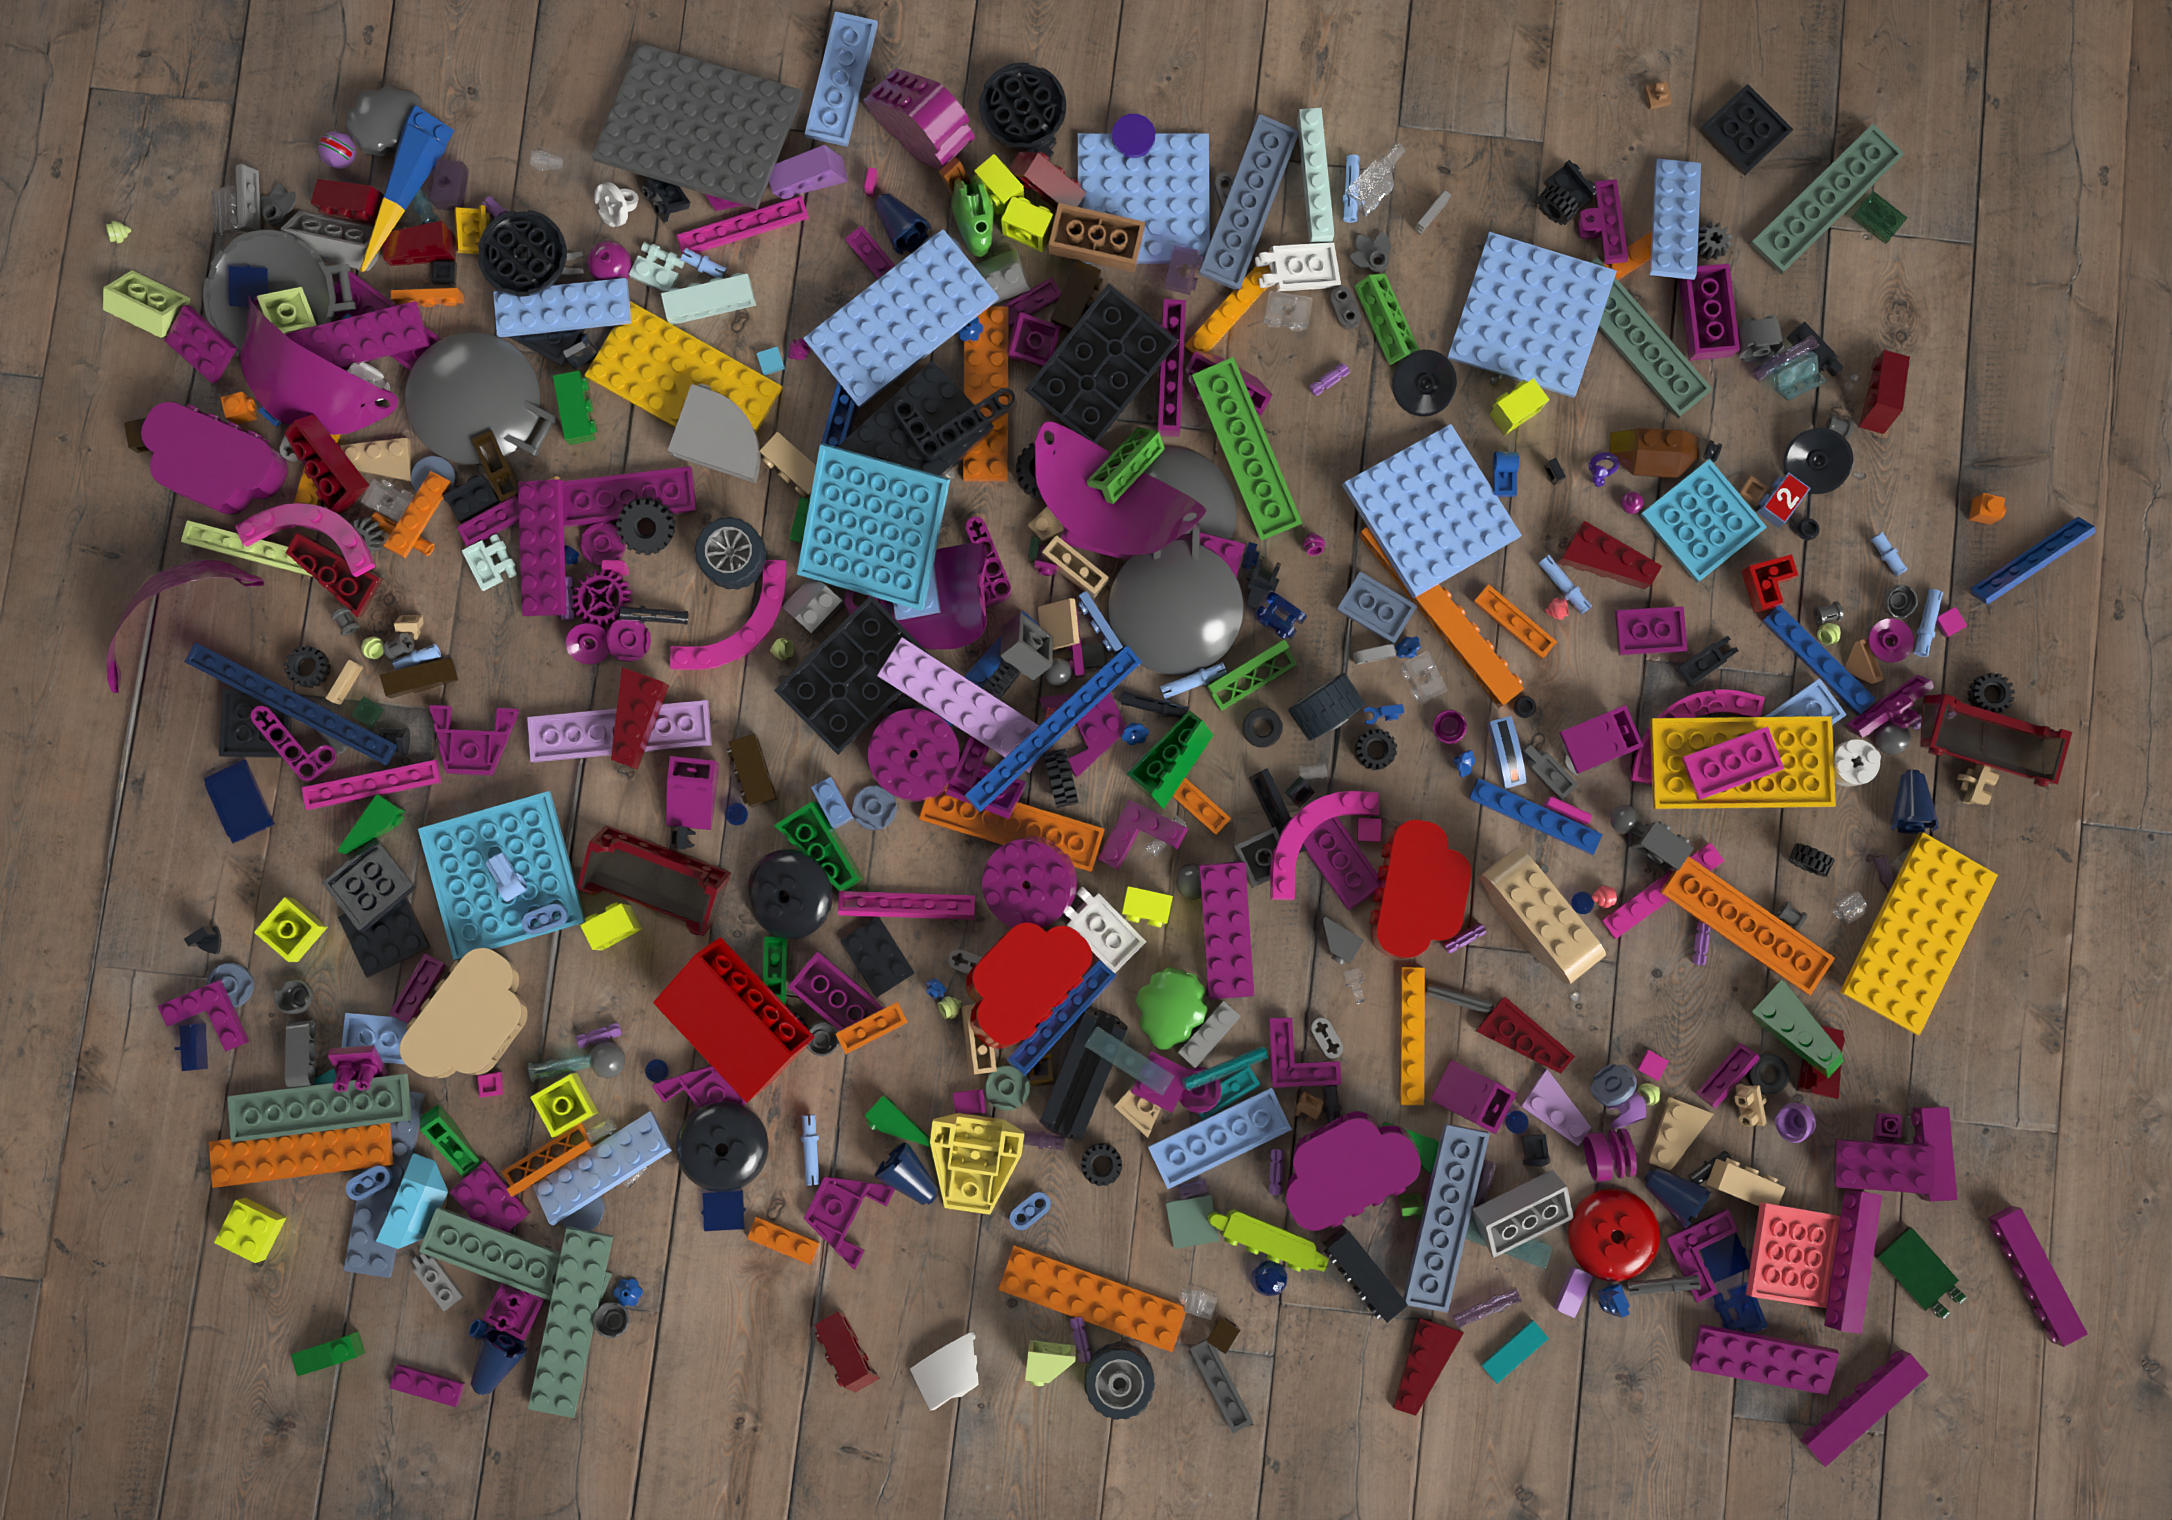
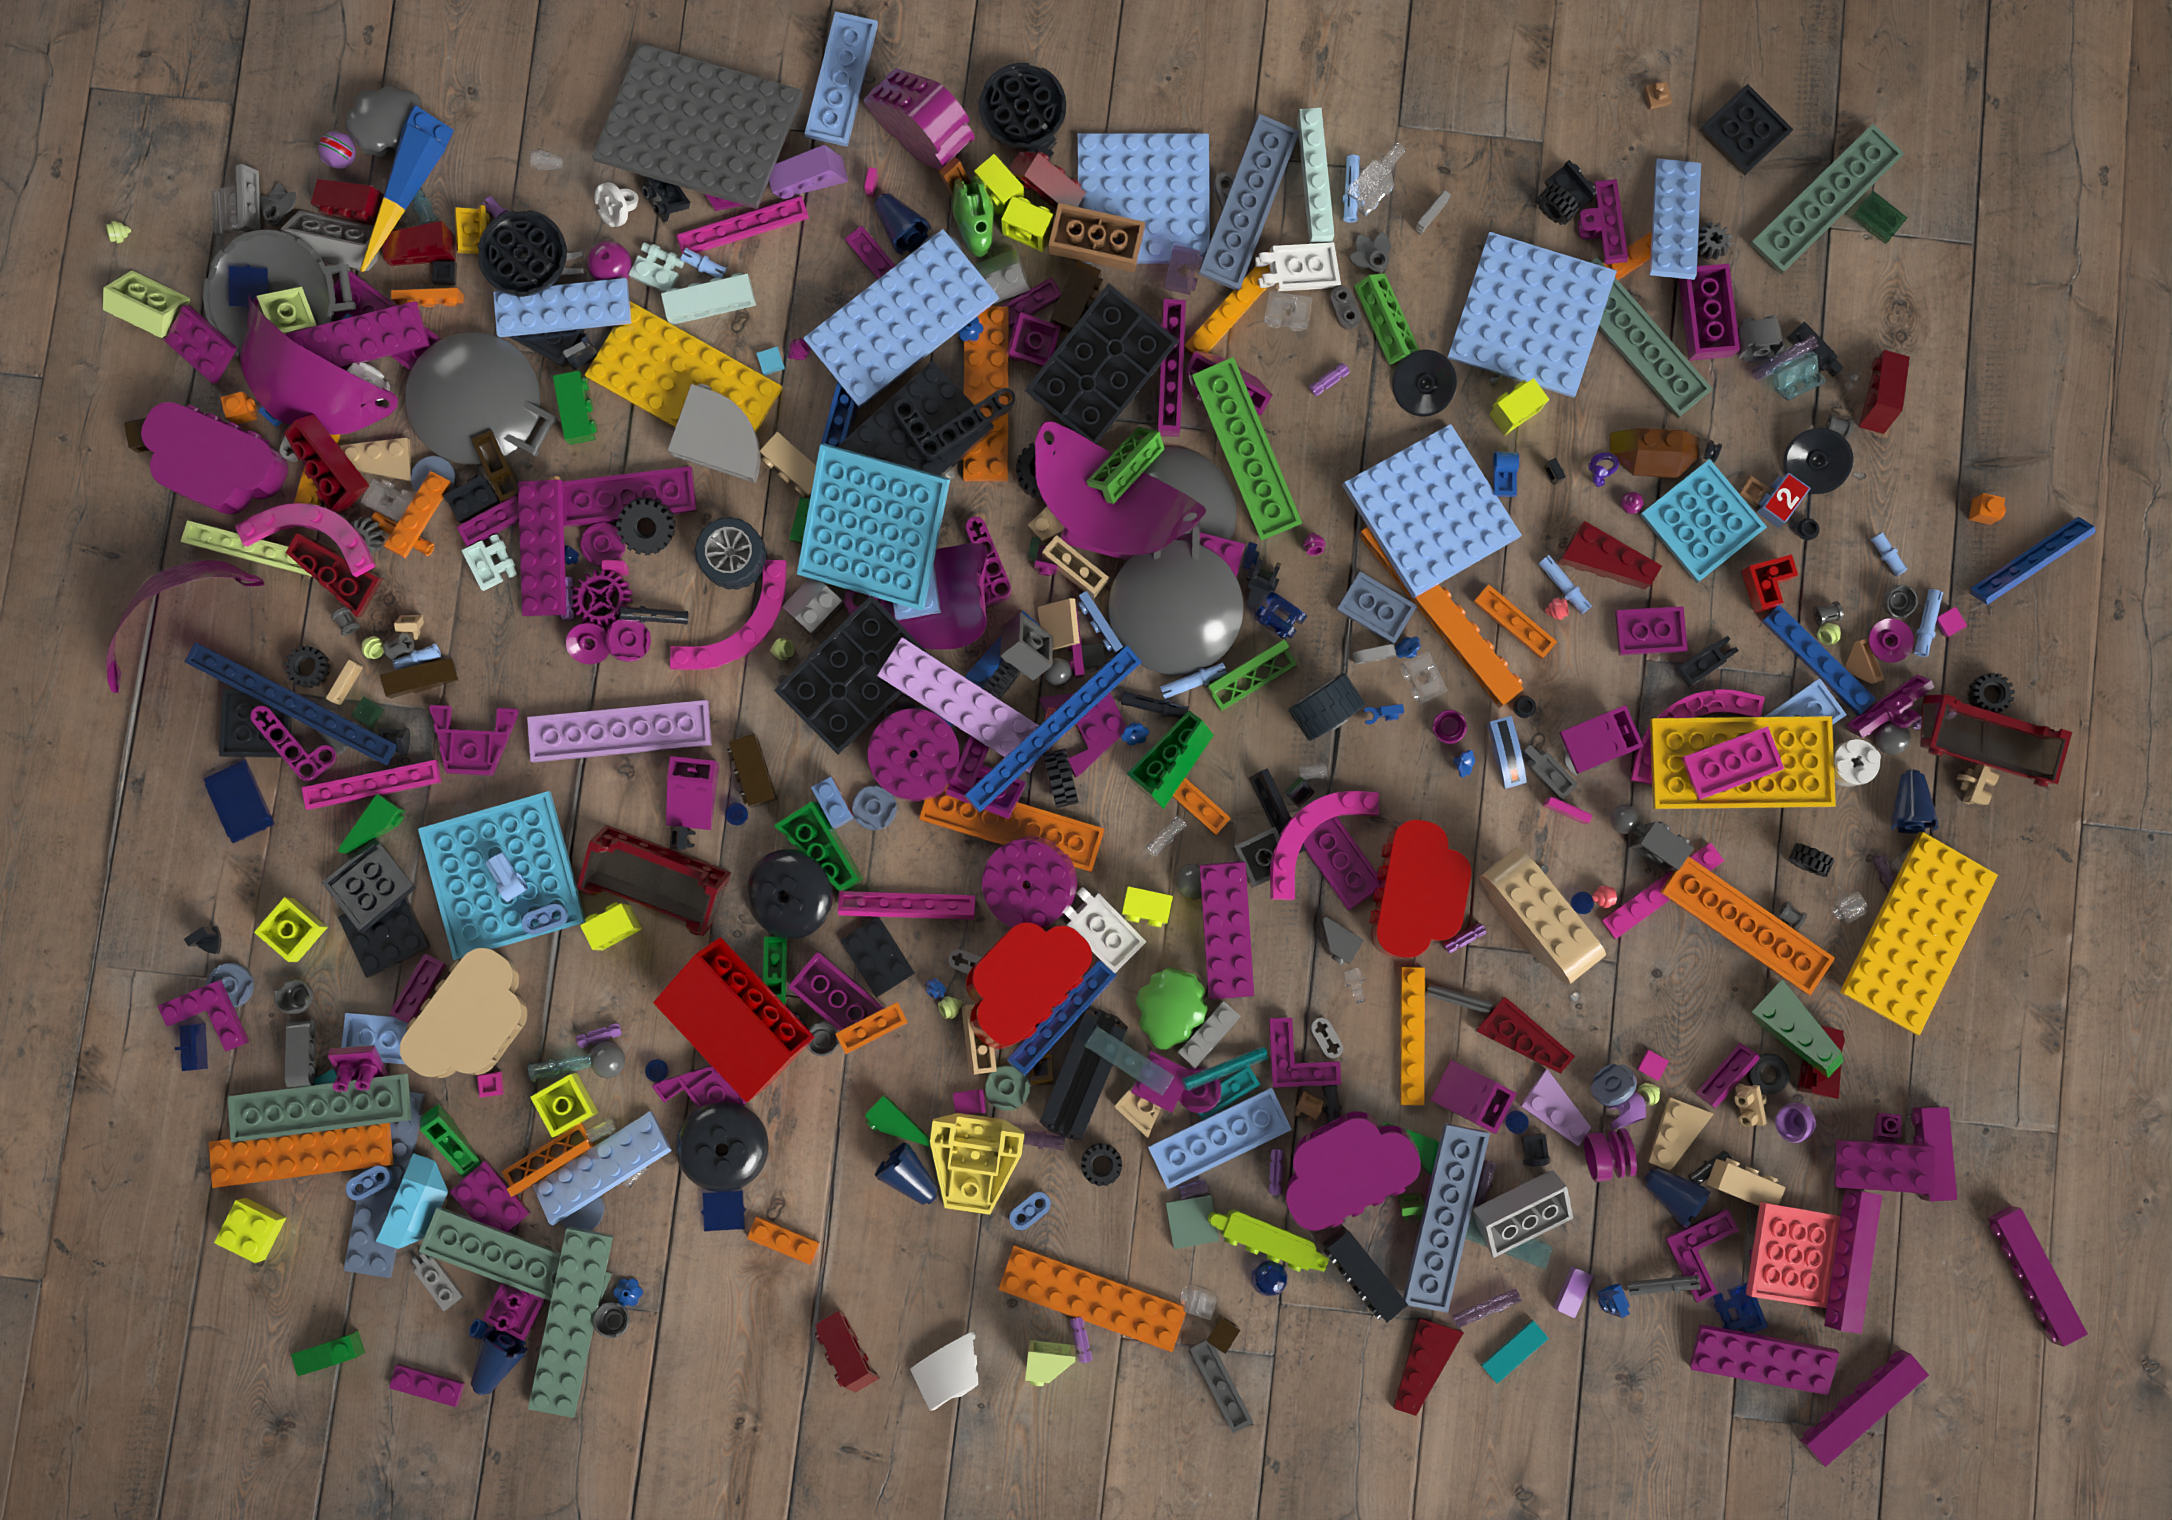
clear purple brick [429,159,469,211] -> none
dark red wedge [611,667,669,770] -> none
light blue pin [801,1114,820,1185] -> none
magenta wing [804,1176,895,1270] -> none
wheel [1084,1342,1155,1420] -> none
magenta plate [1098,800,1188,870] -> none
dark purple tile [1112,114,1155,158] -> none
black tyre [1243,708,1283,748] -> none
black tyre [1355,729,1397,770] -> none
dark pink tile [1357,818,1381,842] -> none
blue plate [1469,778,1603,855] -> none
red brick [1568,1188,1660,1282] -> none
medium lavender axle [1692,921,1711,965] -> none
clear blue piece [1700,1232,1750,1283] -> none
dark green tile [1875,1226,1967,1320] -> none

